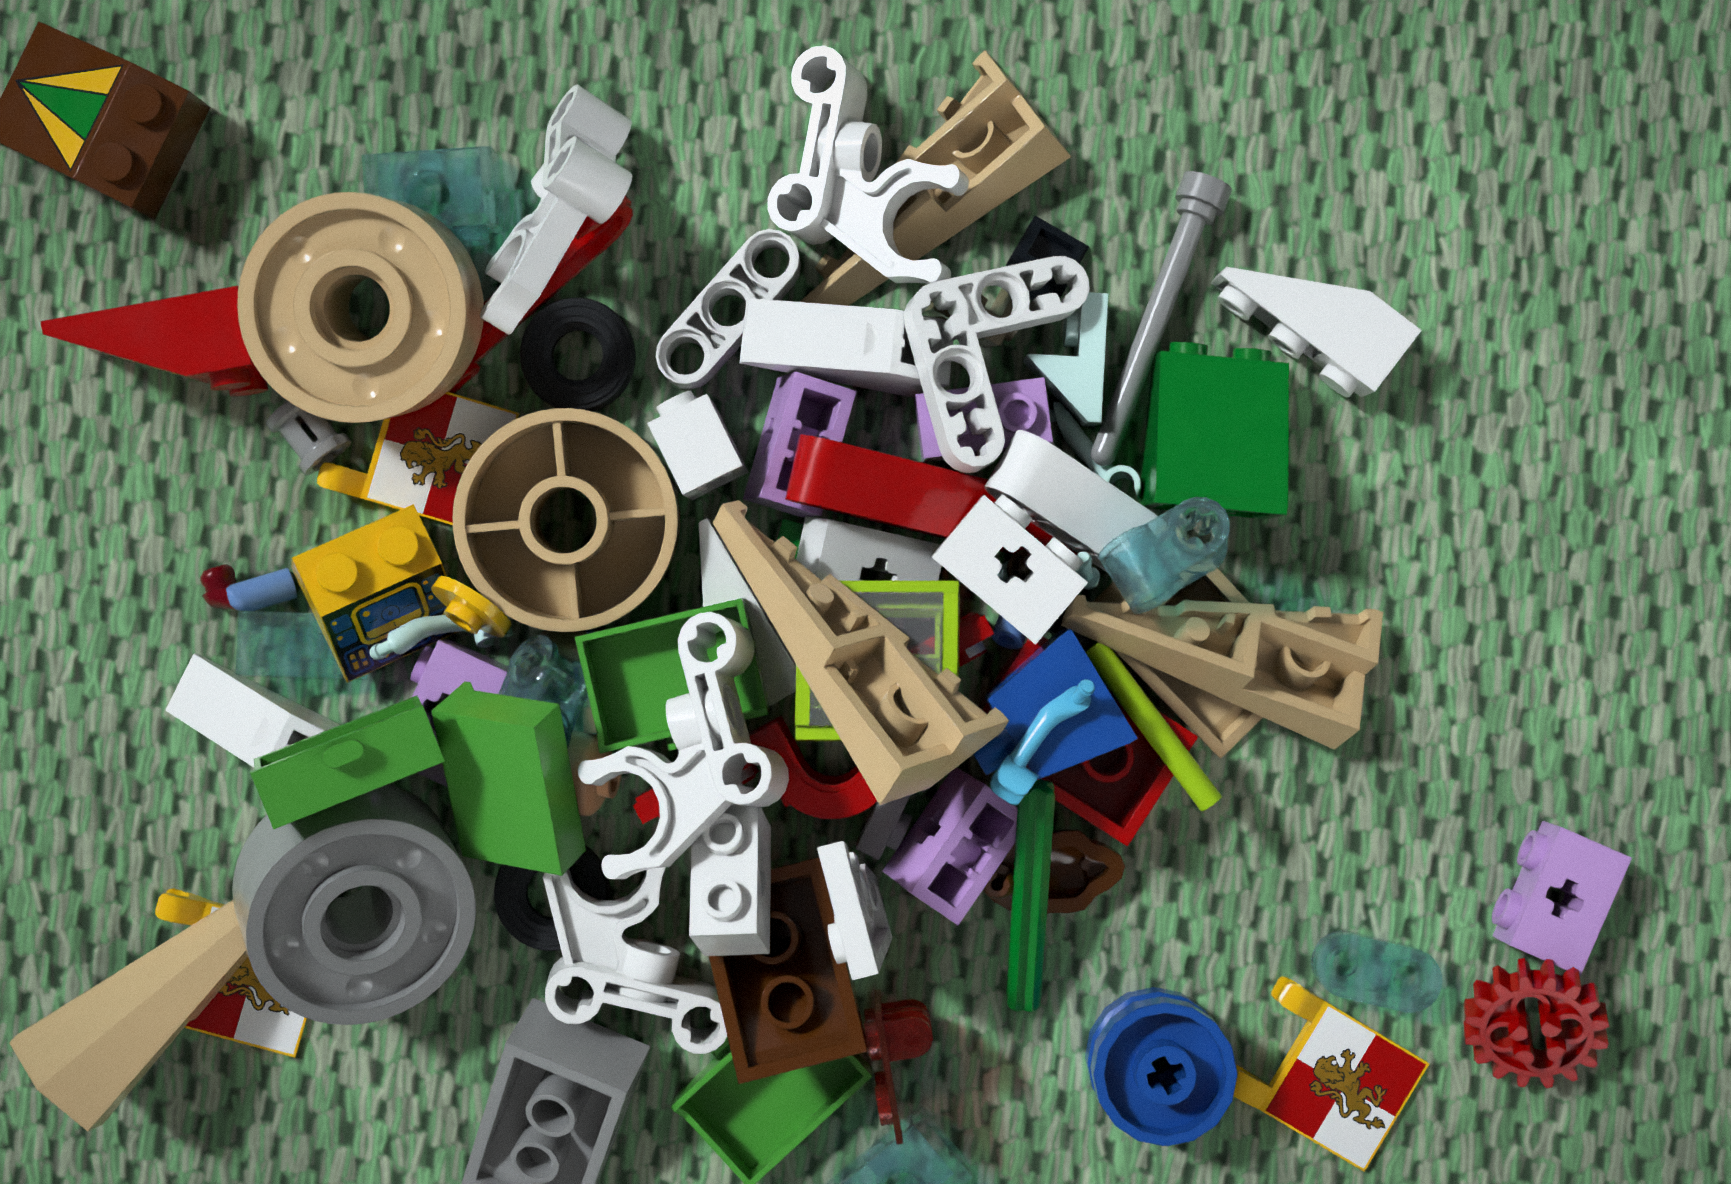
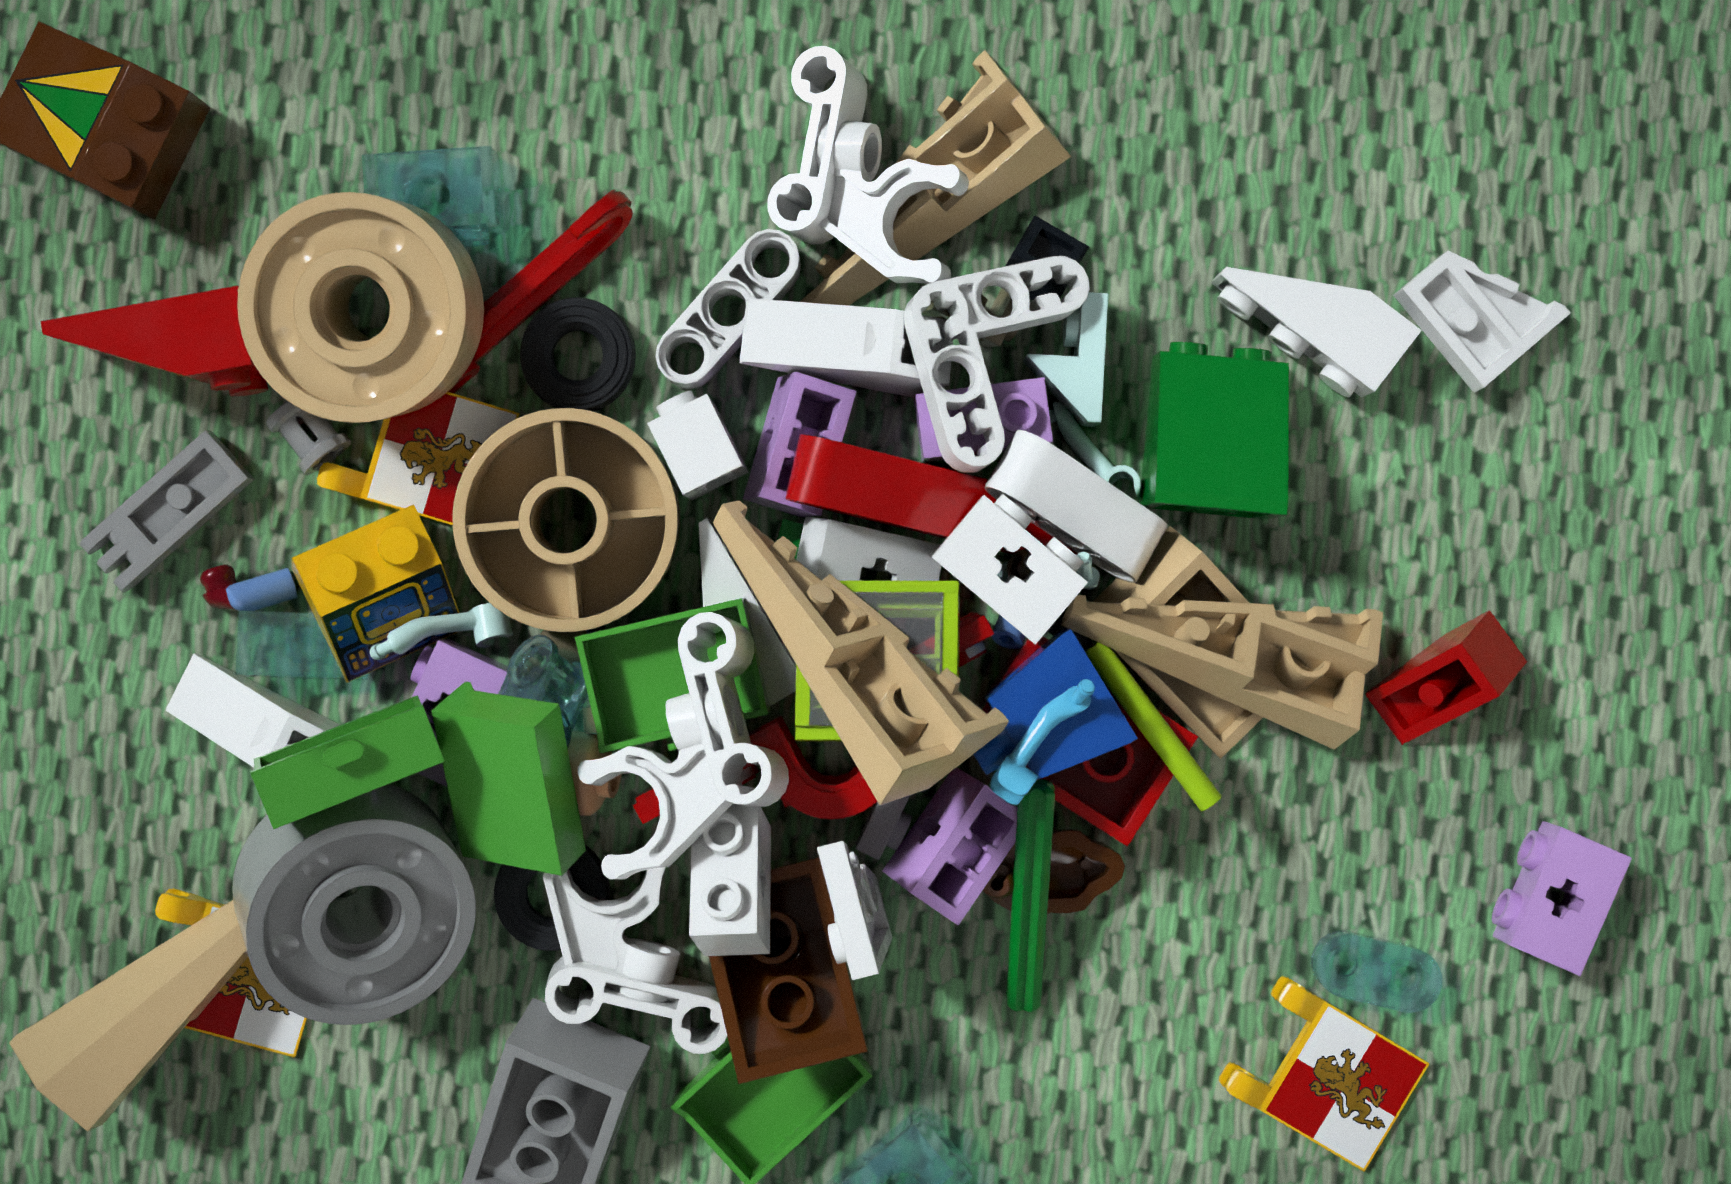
yellow piece [431,576,512,638] -> none
white piece [480,84,632,335] -> none
clear red hinge [864,989,933,1145] -> none
blue wheel [1085,987,1238,1146] -> none
light grey piece [1091,171,1232,466] -> none
clear light blue piece [1098,497,1230,614] -> none
red gear [1463,958,1609,1088] -> none
none -> light grey hinge [80,430,255,593]
none -> red slope [1365,610,1528,745]
none -> white wing [1393,251,1571,393]

